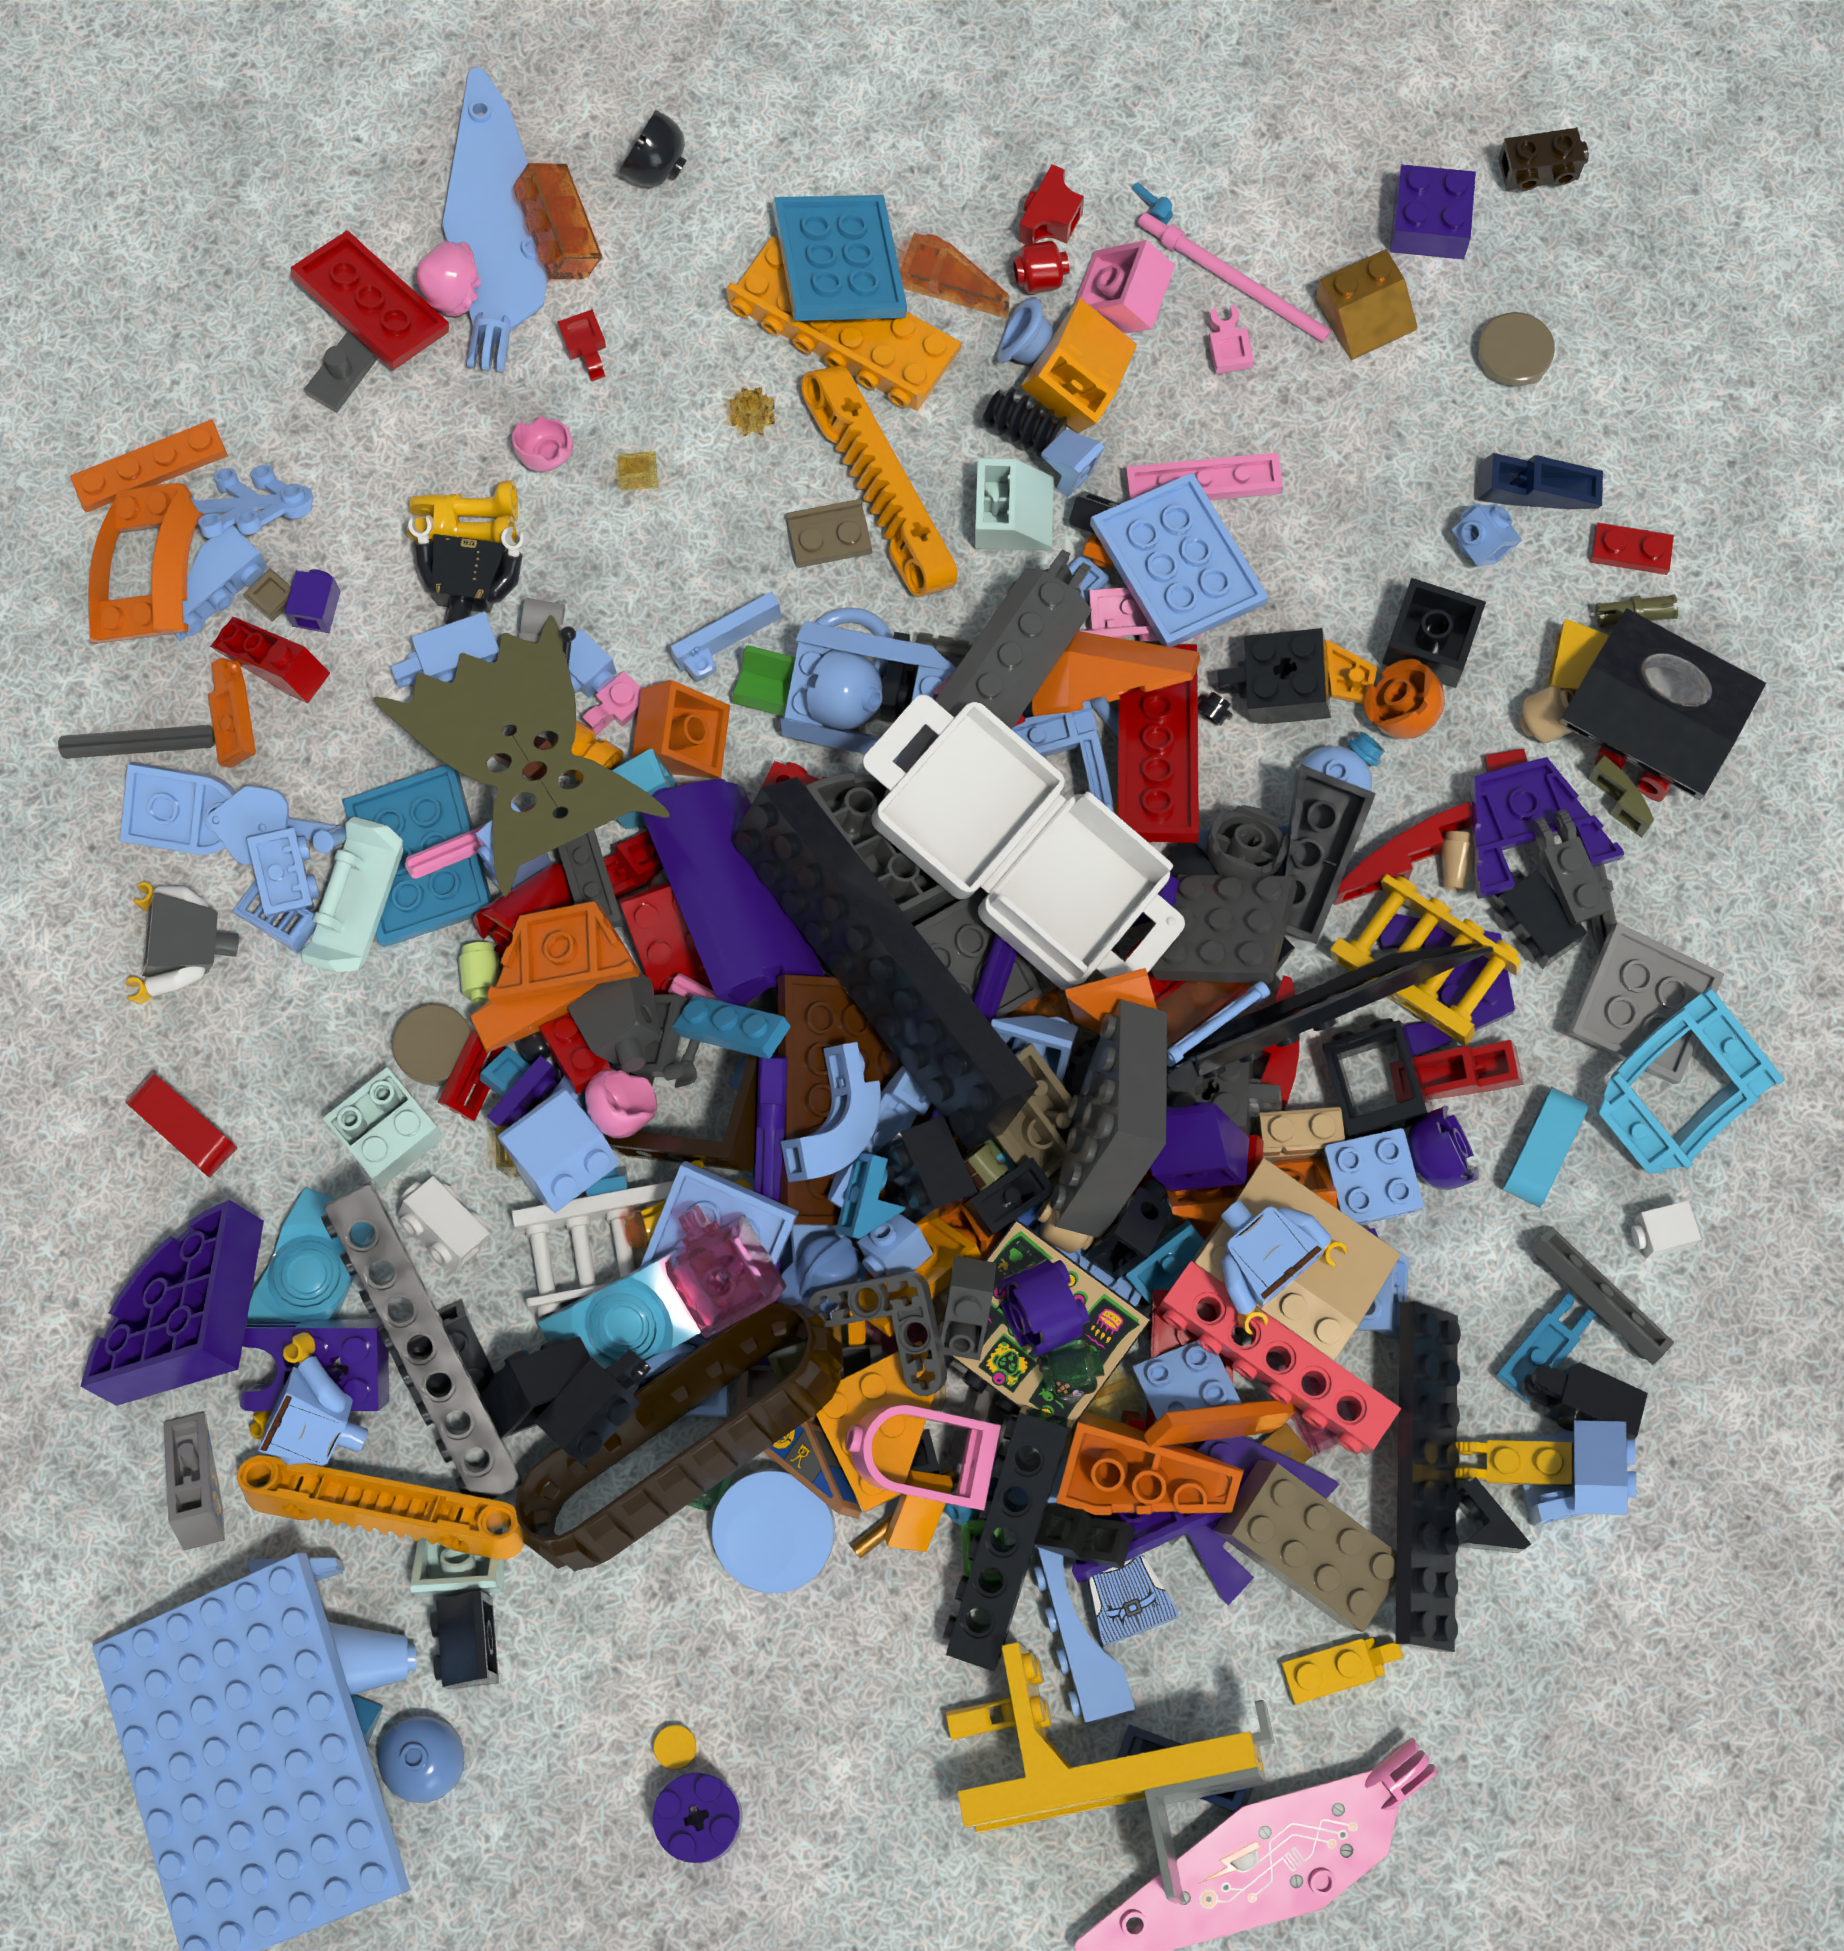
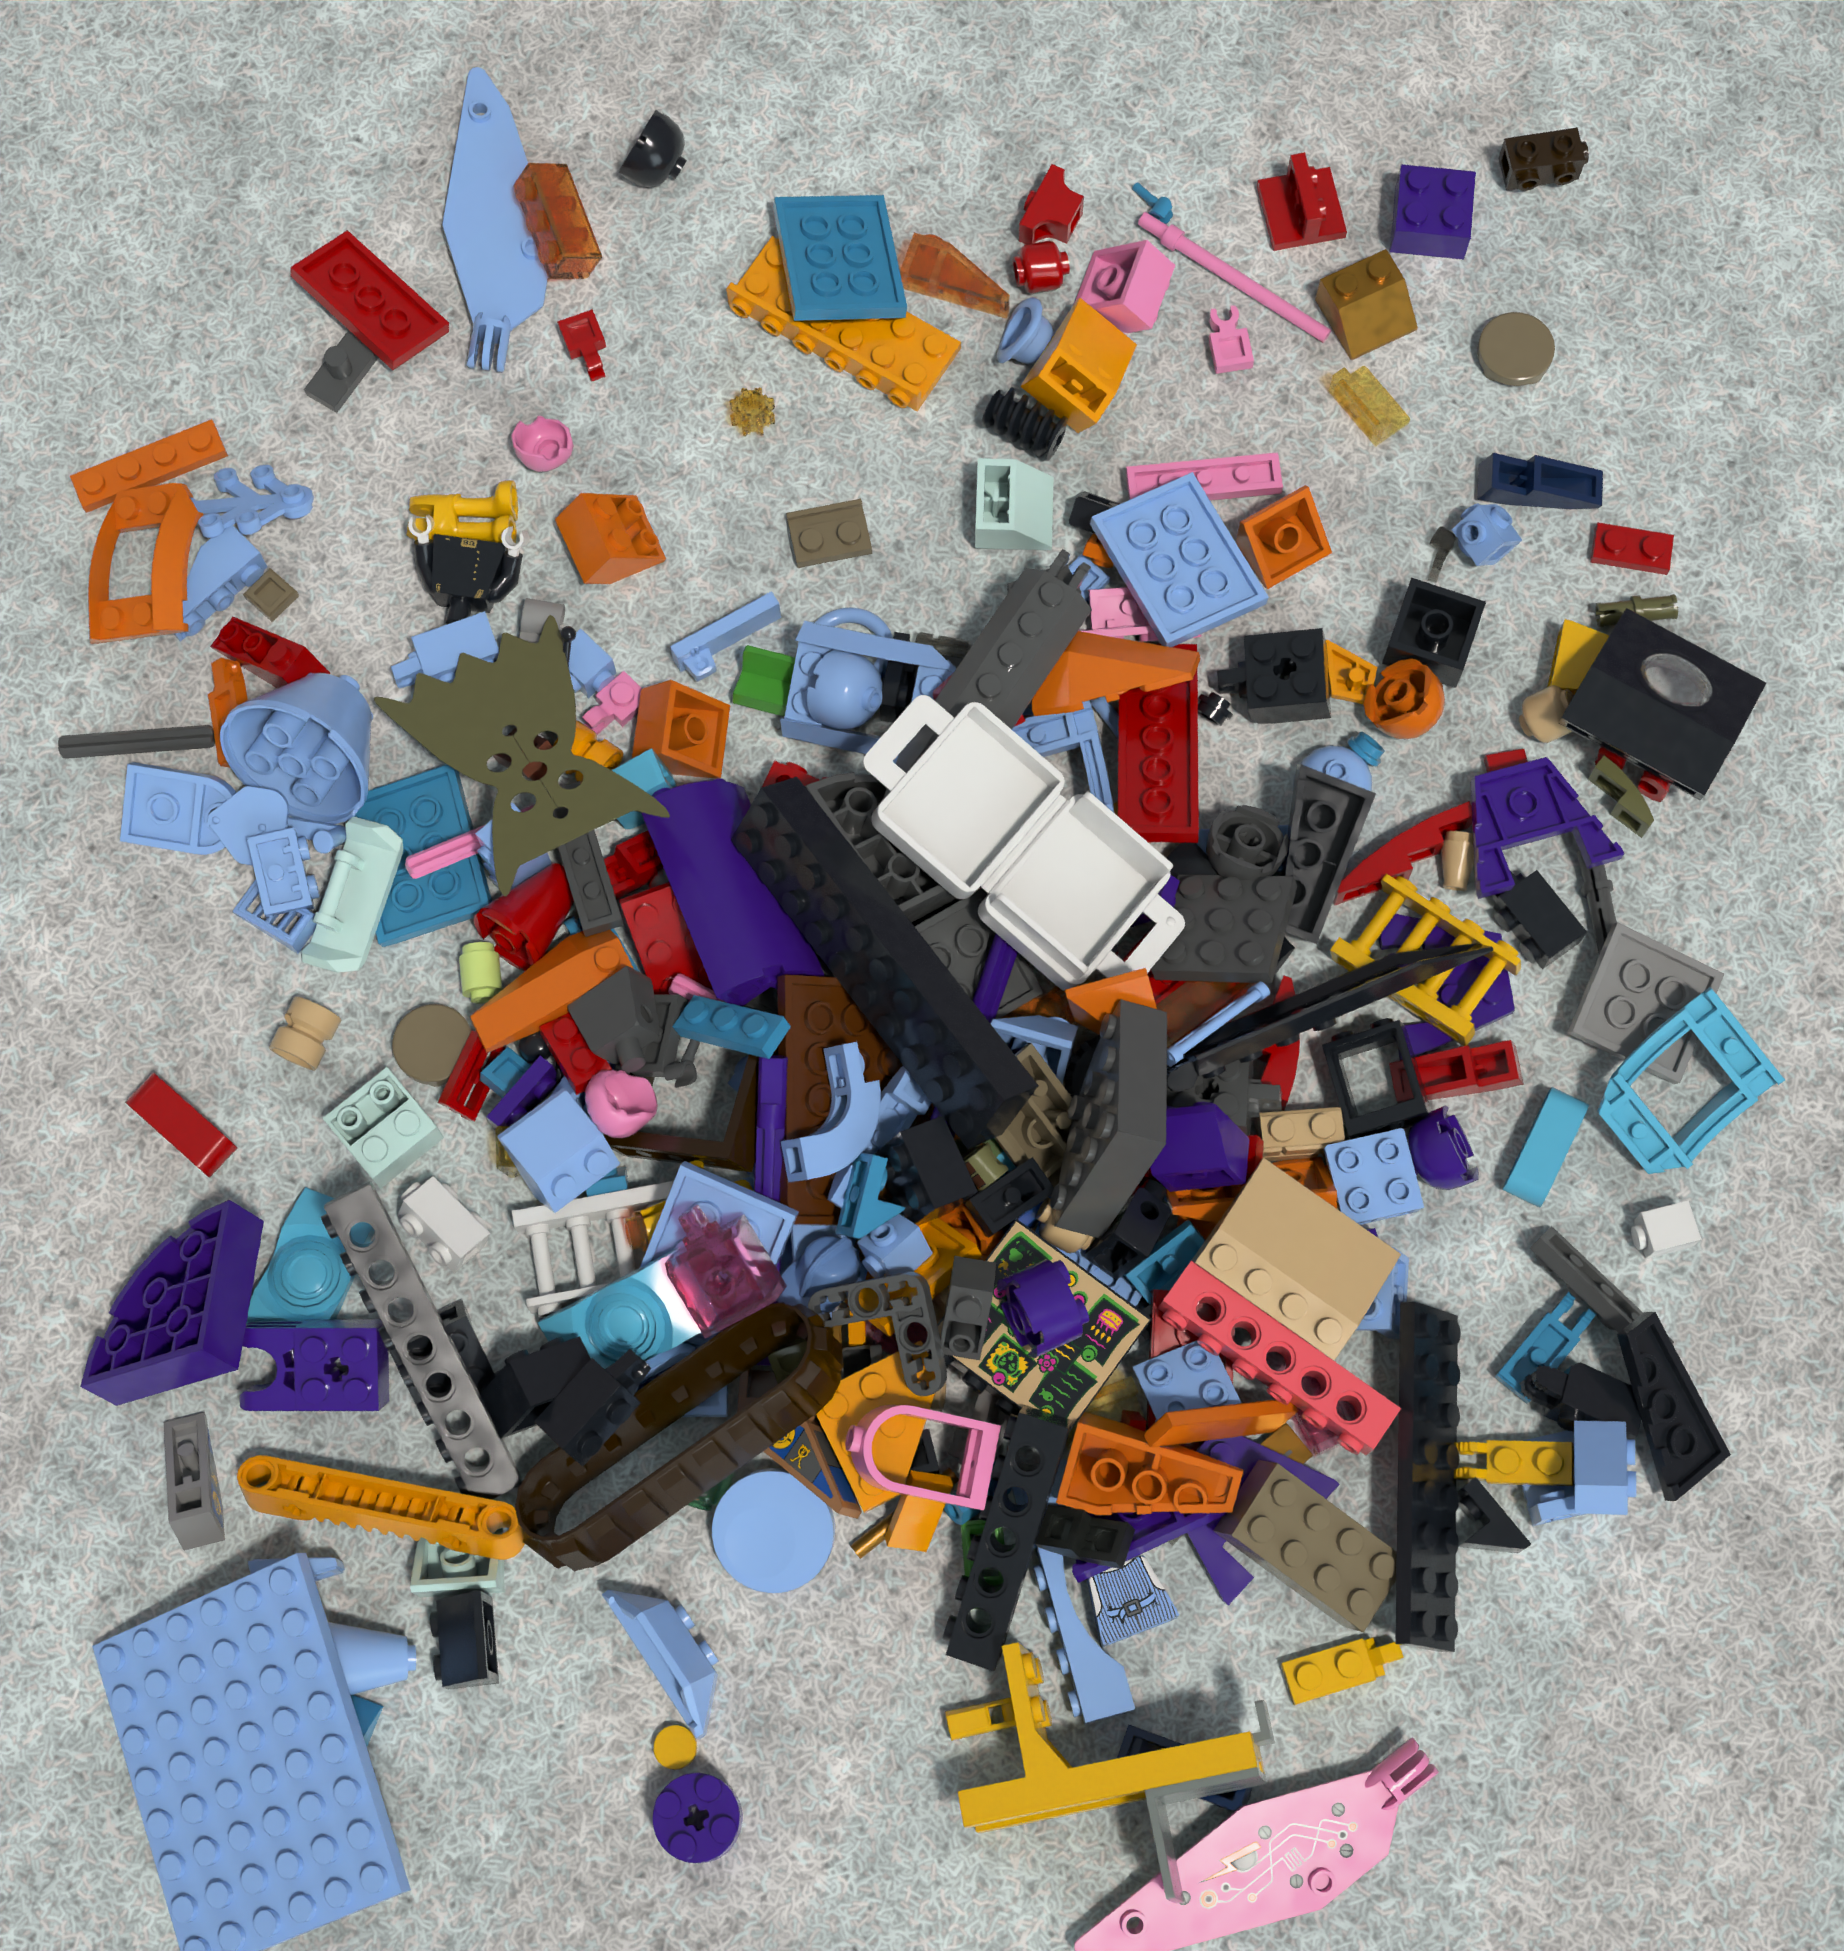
dark grey torso [125,882,239,1004] -> none
light blue torso [250,1332,368,1466] -> none
dark purple brick [285,569,341,633] -> none
medium blue cylinder [378,1716,465,1803] -> none
bright pink hair [416,241,481,317] -> none
orange wing [487,901,639,1003] -> none
clear yellow slope [618,451,659,491] -> none
light orange gear [801,365,958,597] -> none
clear green head [1040,1339,1105,1399] -> none
light blue slope [1041,430,1105,498] -> none
light blue torso [1221,1200,1347,1335] -> none
dark grey hinge [1531,809,1612,926] -> none
none -> light blue cone [220,673,373,824]
none -> tan wheel [269,997,342,1071]
none -> orange slope [555,493,666,584]
none -> light blue wedge [602,1590,719,1740]
none -> orange slope [1236,485,1332,589]
none -> red bracket [1257,152,1347,251]
none -> clear yellow panel [1328,366,1410,447]
none -> clear smoke hand [1428,526,1455,583]
none -> black wing [1617,1312,1731,1501]

